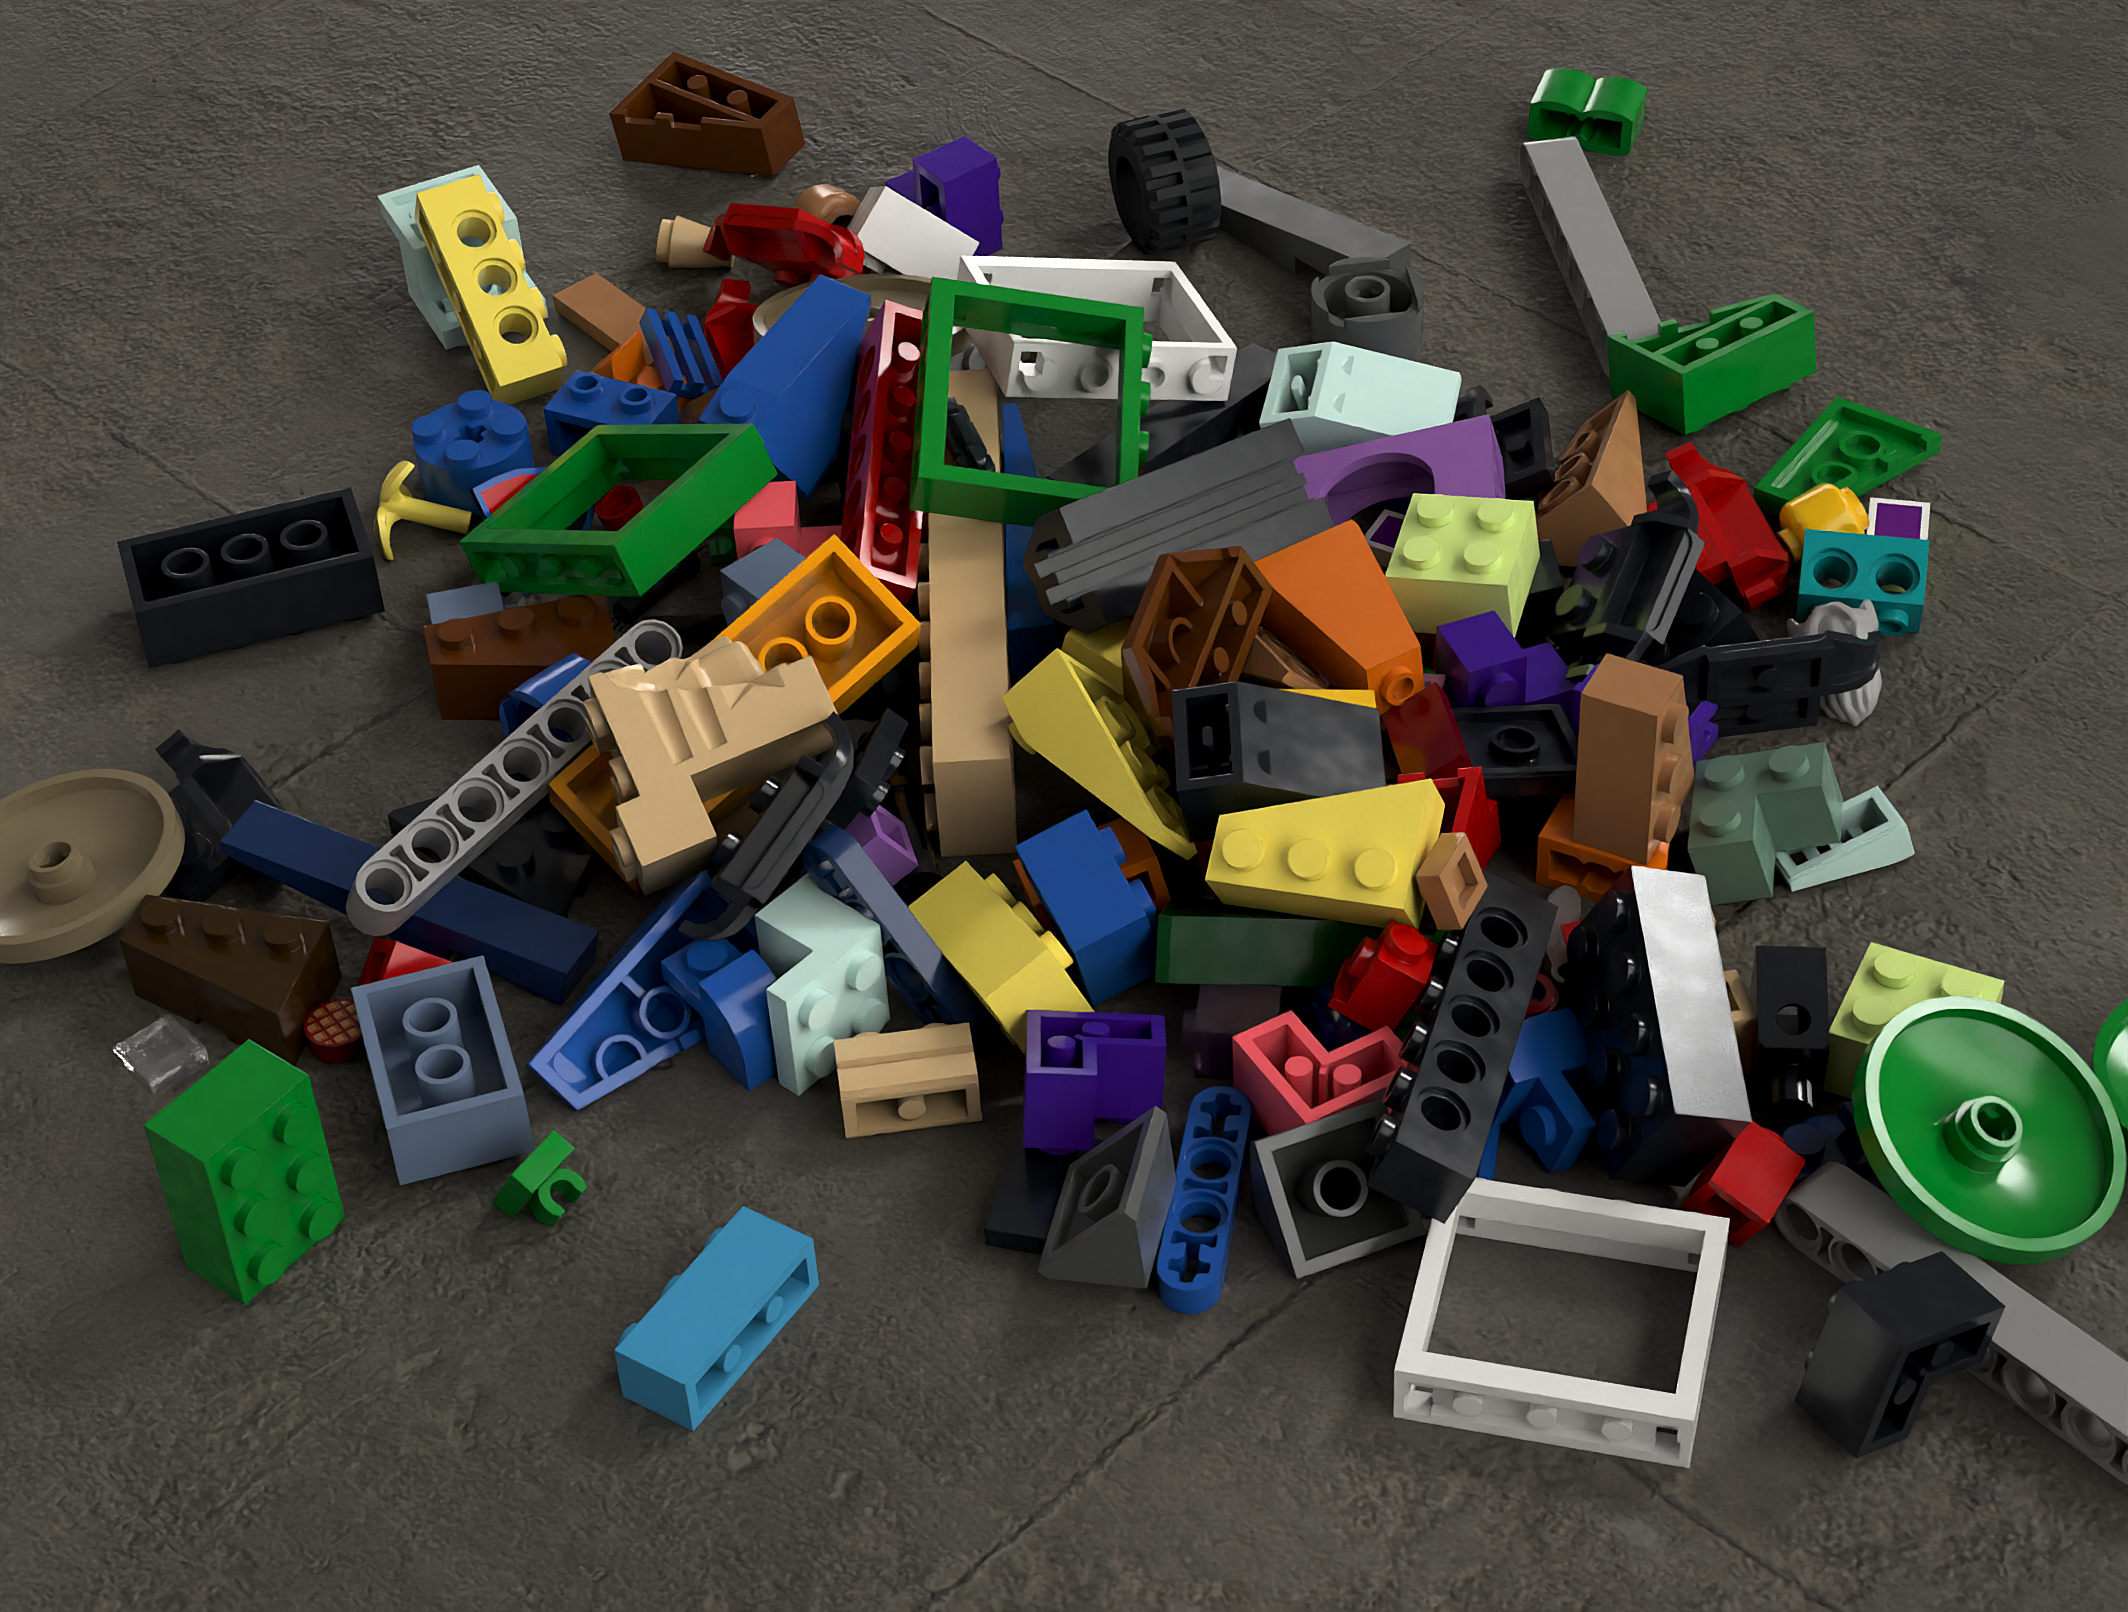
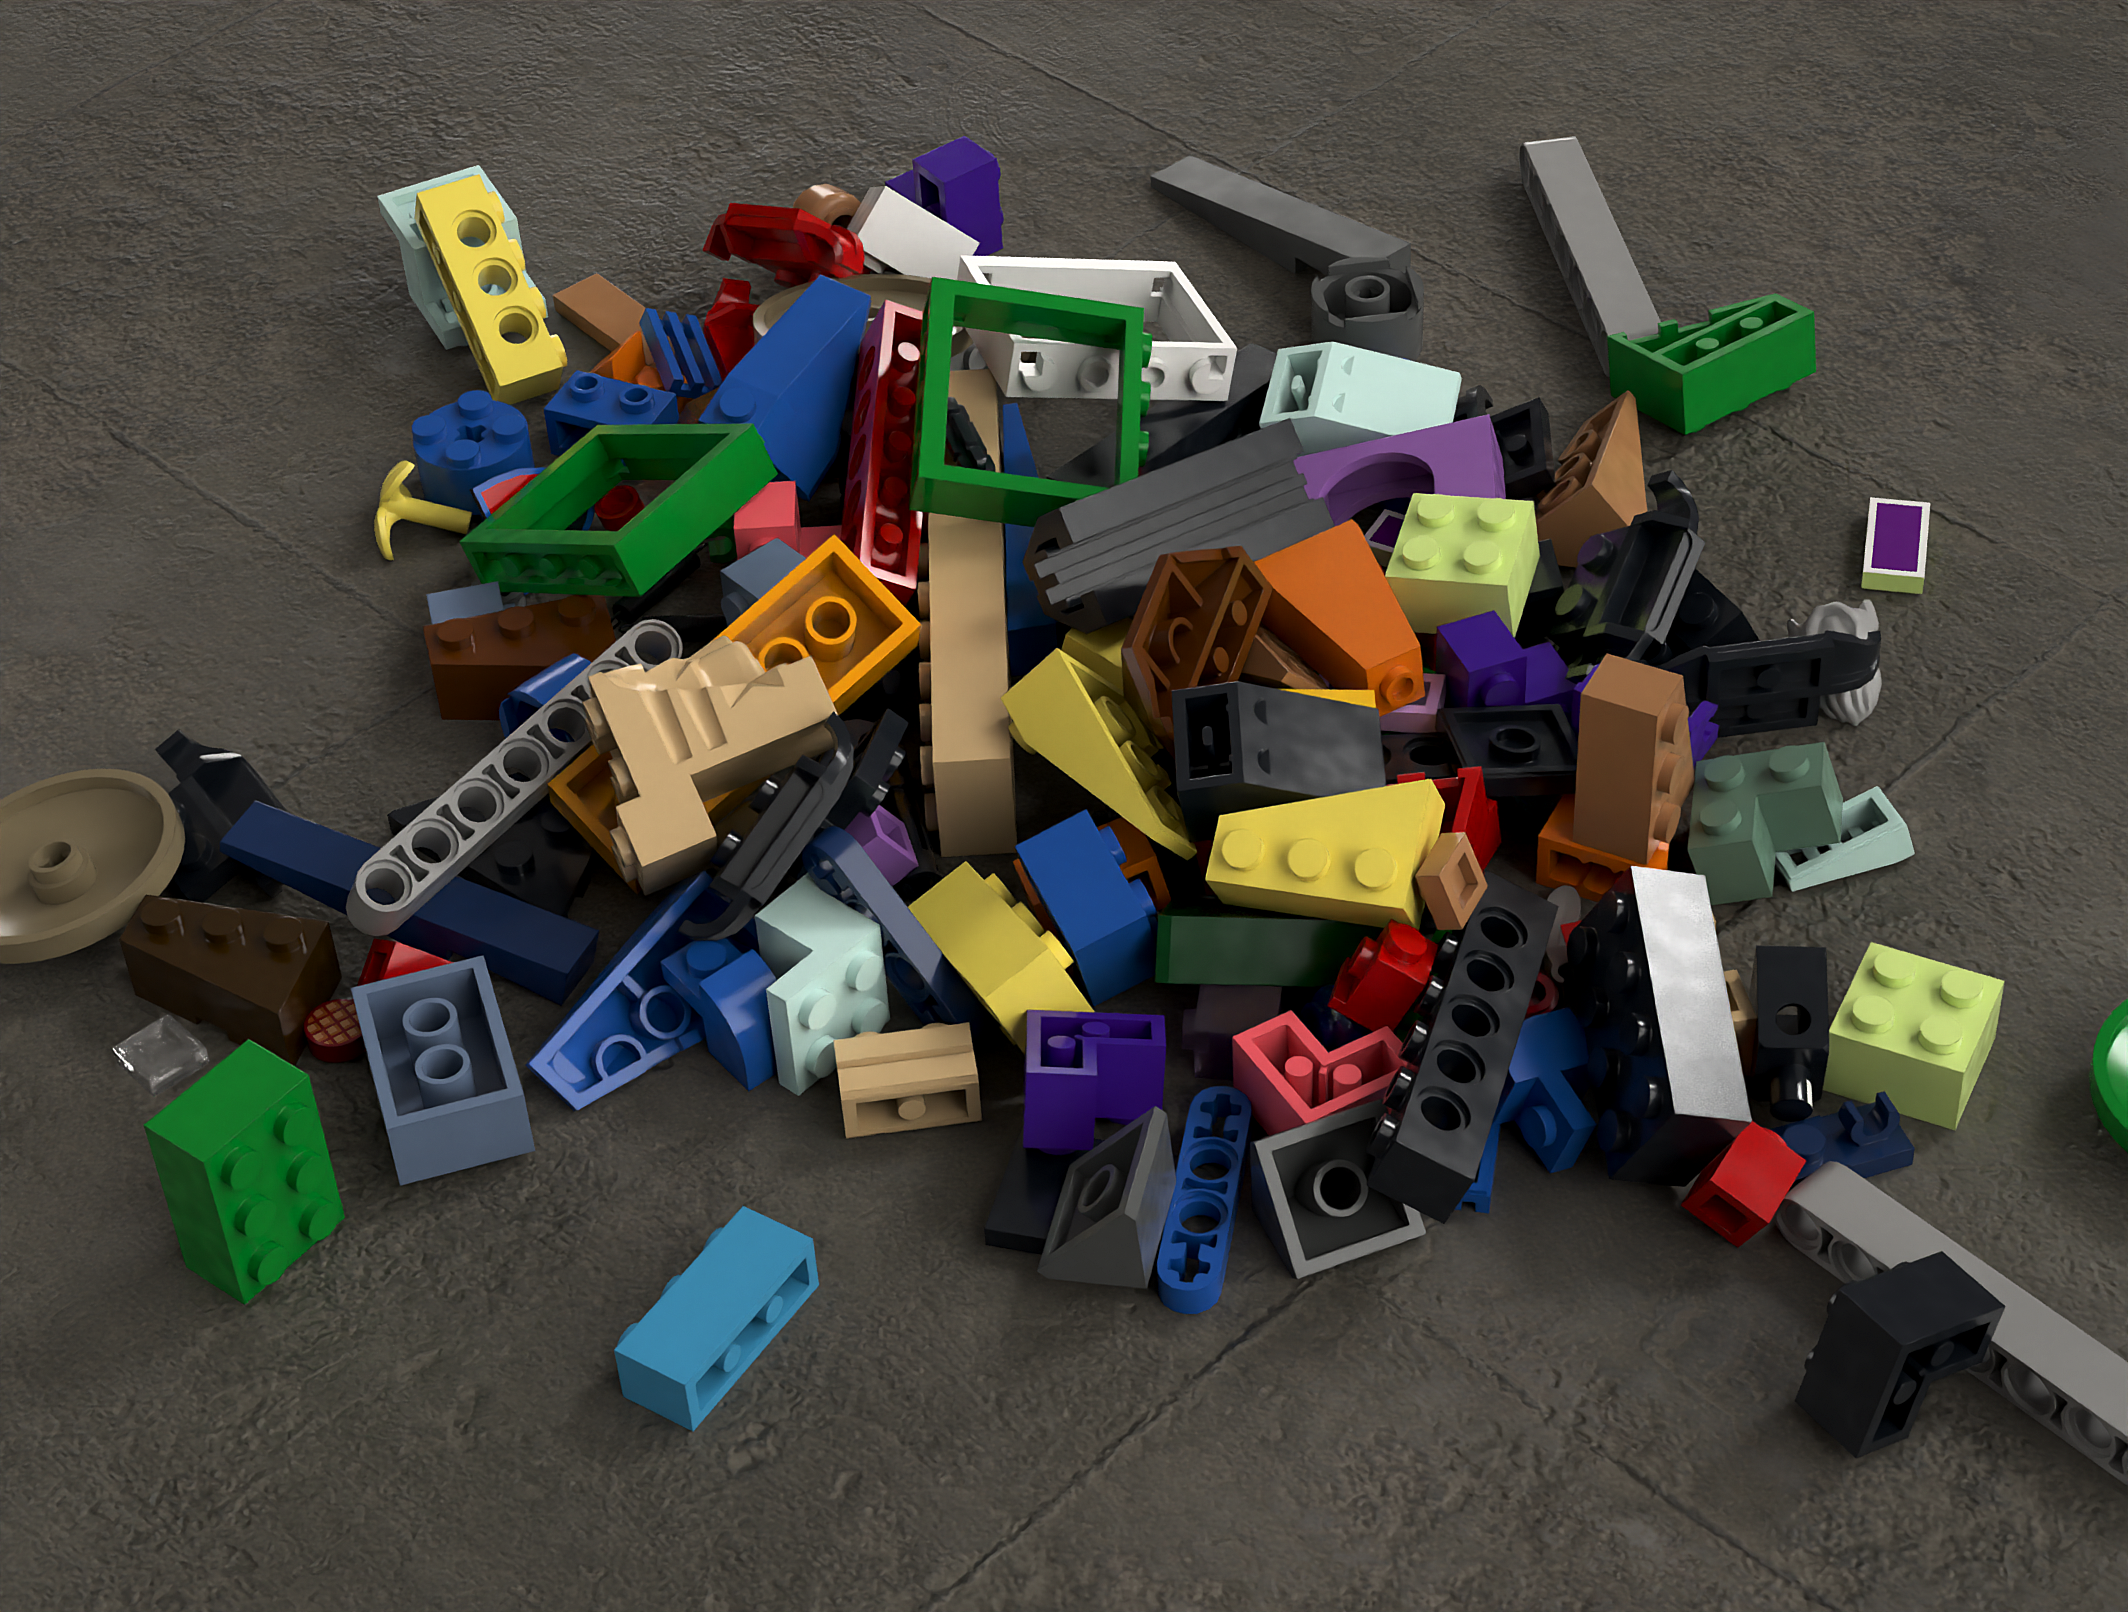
black brick [117,487,385,668] -> none
green tile [491,1130,587,1227] -> none
reddish brown wedge [609,52,805,176] -> none
tan cone [656,215,735,269] -> none
black tyre [1108,108,1221,256] -> none
dark red tile [1382,681,1473,780] -> none
white window [1393,1177,1730,1468] -> none
green brick [1528,68,1647,156] -> none
red plate [1647,441,1793,612] -> none
green wing [1753,397,1942,516] -> none
yellow head [1775,483,1870,564] -> none
teal brick [1796,529,1930,636] -> none
green dish [1852,996,2127,1265] -> none

